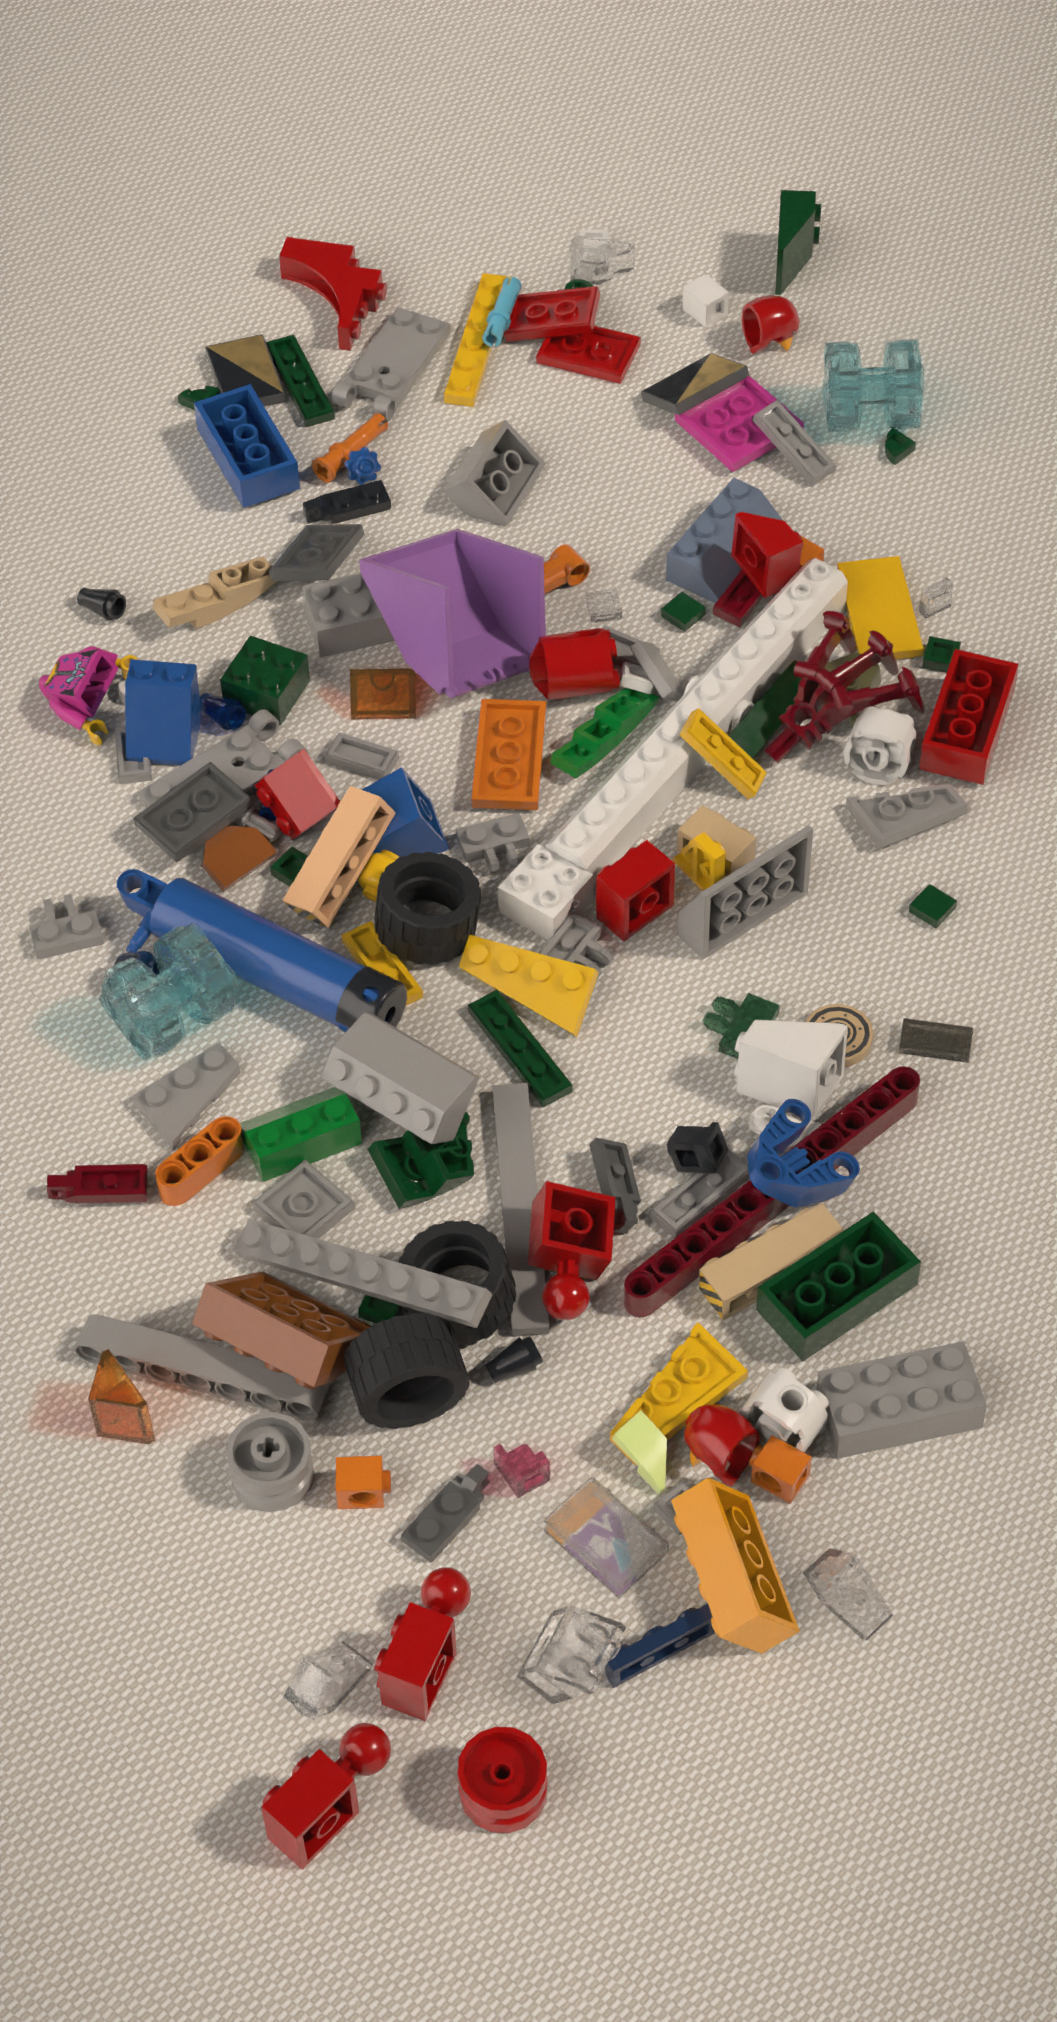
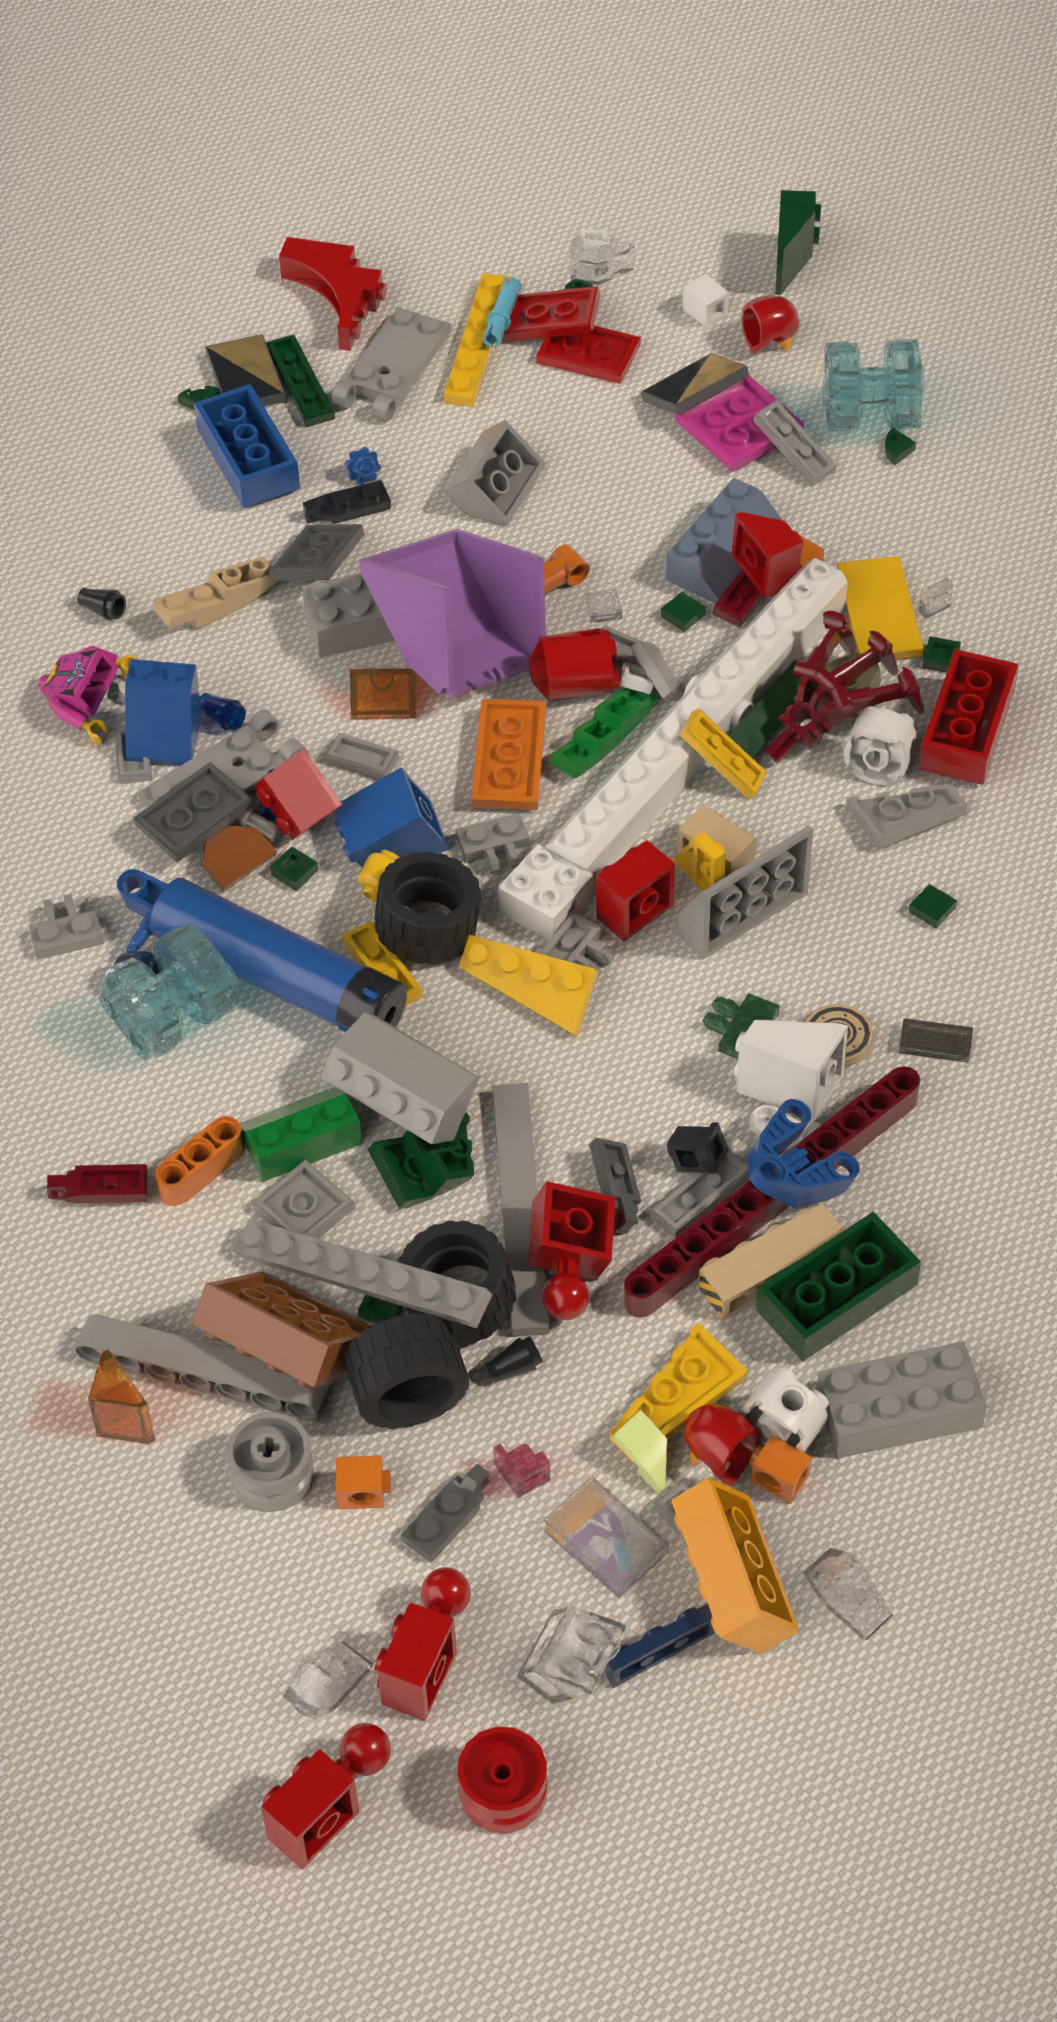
light grey wing [132,1042,240,1150] -> none
dark green brick [220,635,310,725] -> none
light nougat brick [282,786,396,928] -> none
orange pin [312,413,388,483] -> none
dark green tile [468,990,573,1108] -> none

